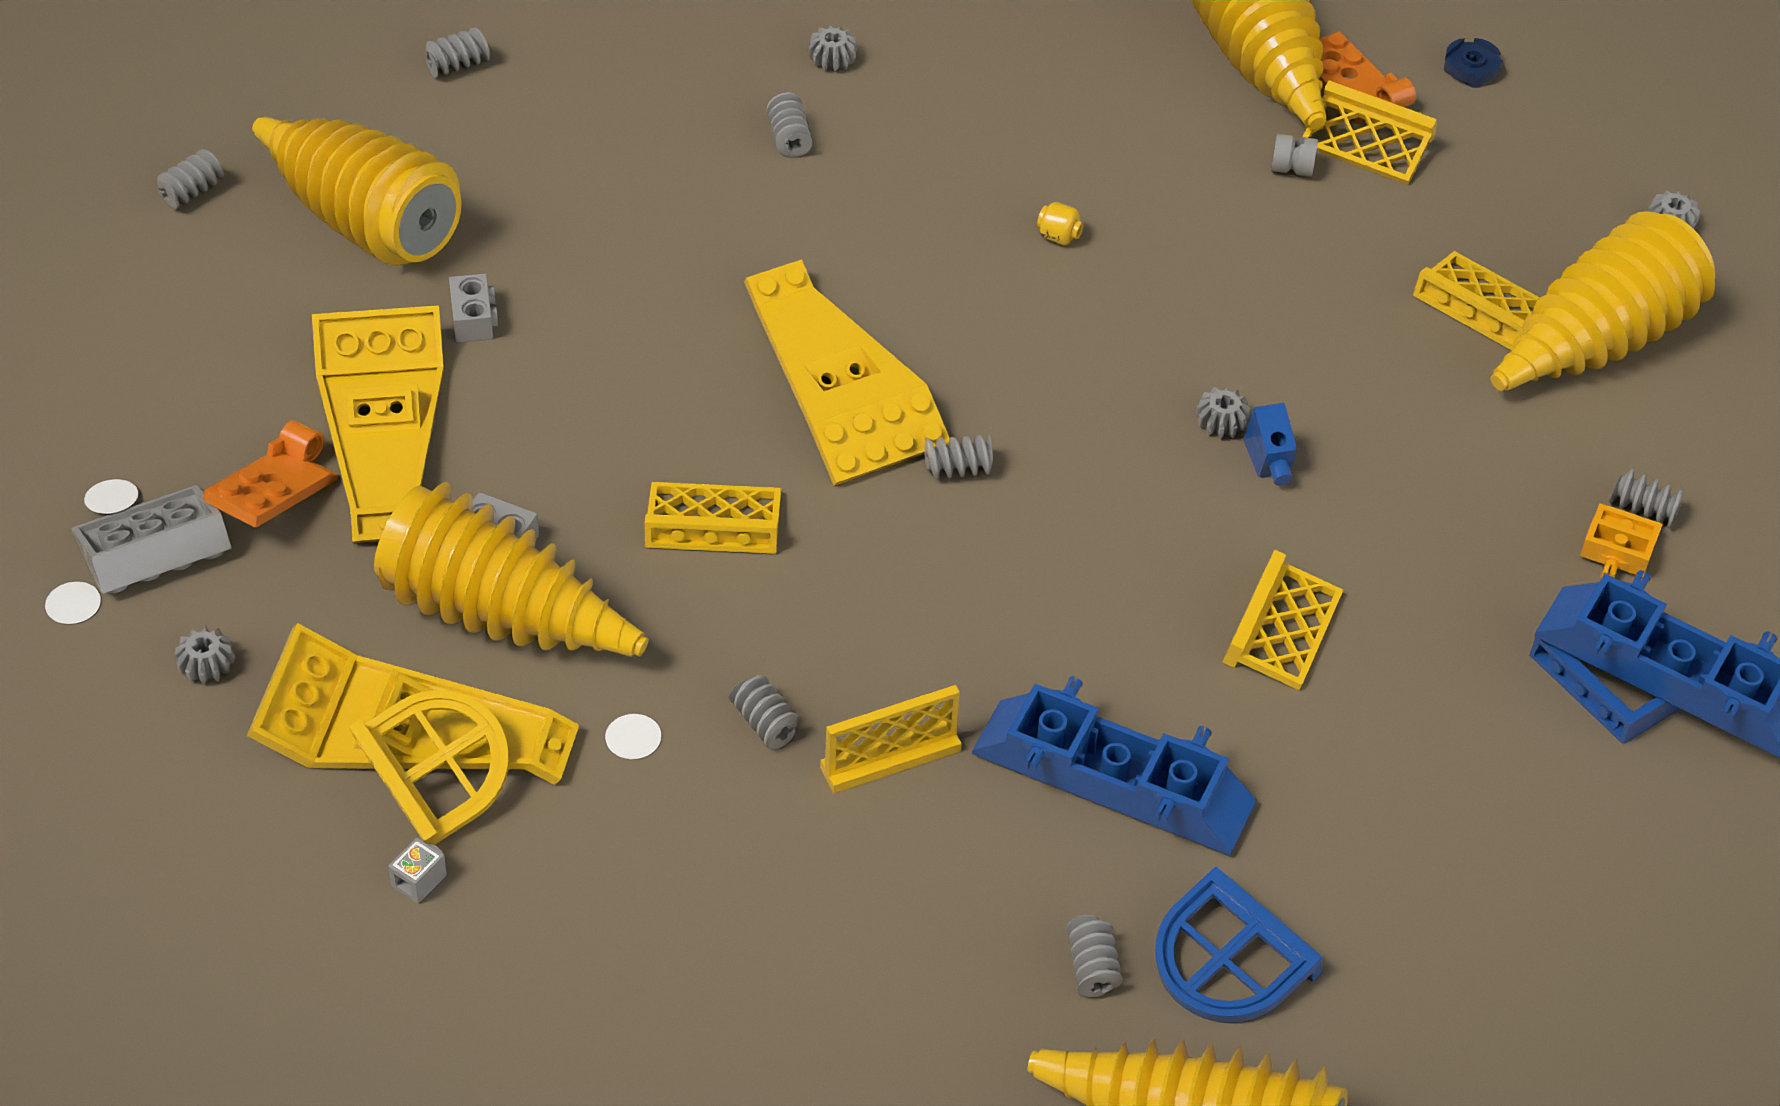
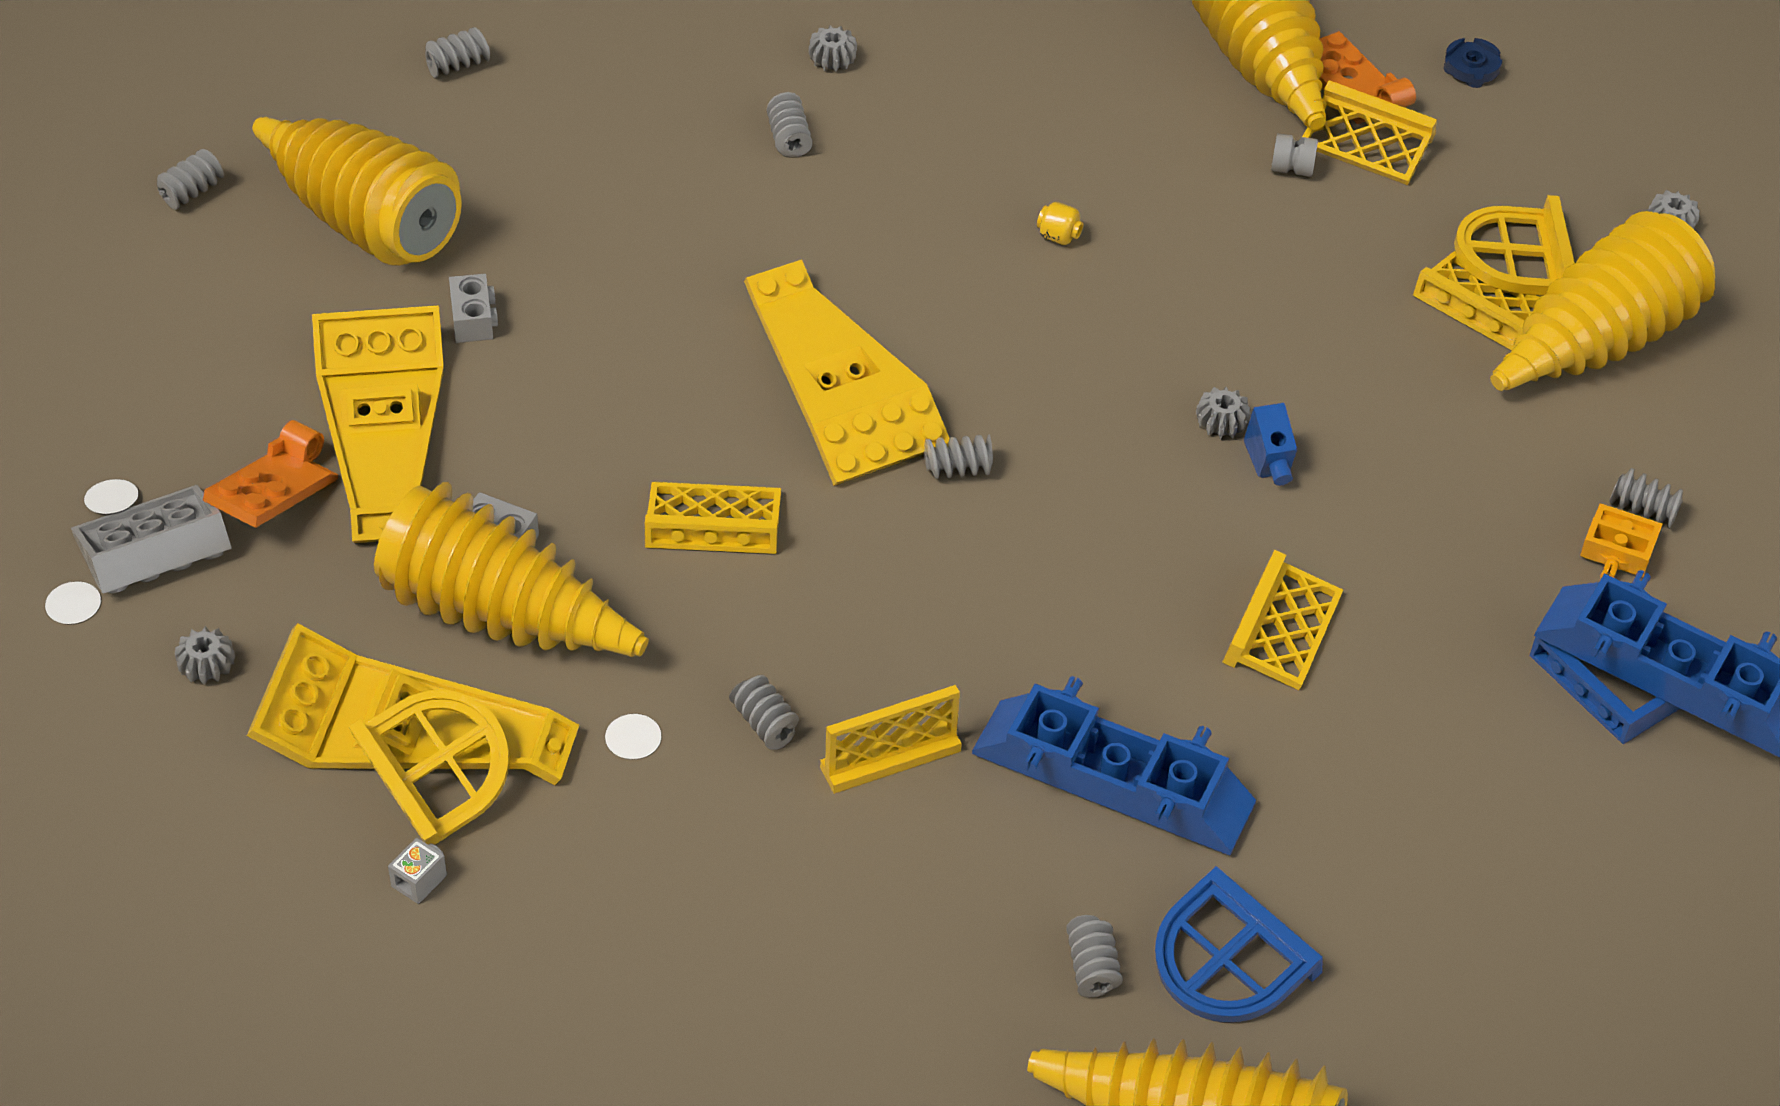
none -> yellow window [1454,195,1575,295]

